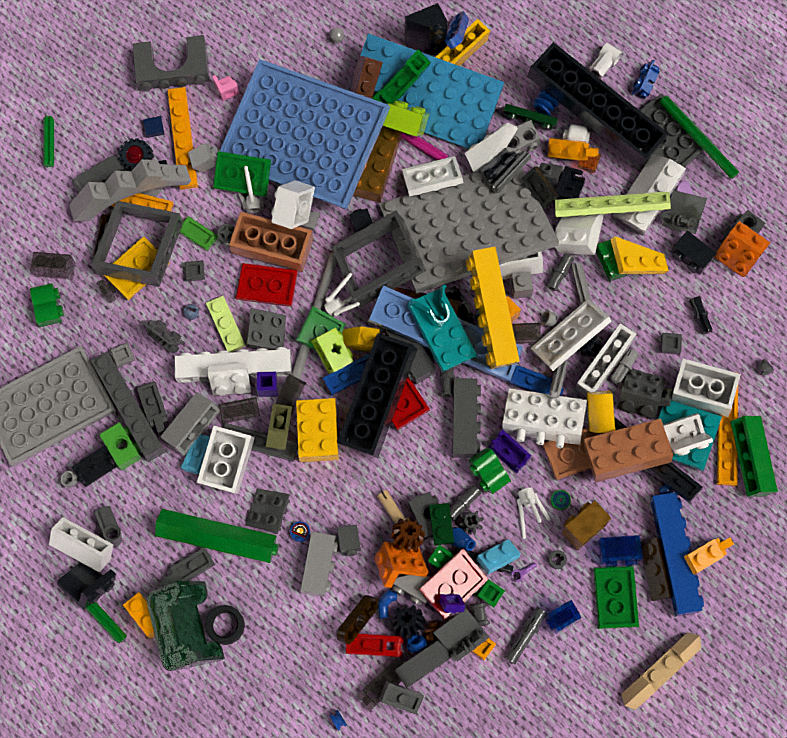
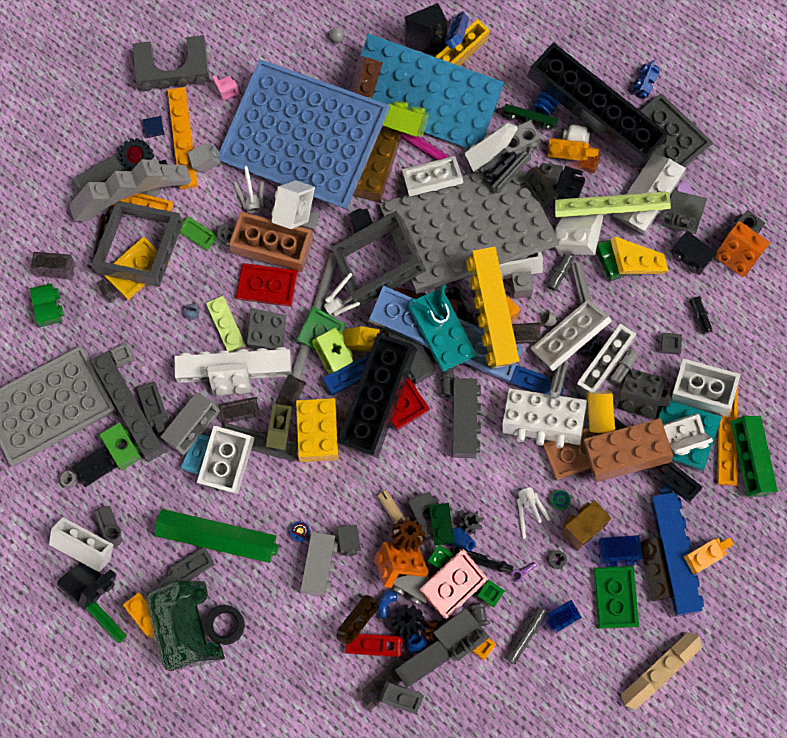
green axle [43,116,54,168] -> none
dark grey hinge [141,320,185,354] -> none
dark grey tile [185,260,205,282] -> none
green plate [213,151,271,196] -> none
dark grey hinge [245,488,290,534] -> none
dark purple brick [257,371,278,397] -> none
blue bush [329,709,347,731] -> none
green slope [372,49,431,104] -> none
dark purple plate [439,594,465,613] -> none
dark grey pin [450,485,481,521] -> none
green brick [468,447,511,494] -> none
medium azure plate [476,539,521,575] -> none
dark purple hinge [488,429,532,474] -> none
white piece [589,43,623,79] -> none
green axle [660,95,739,179] -> none
dark grey hinge [757,359,774,376] -> none

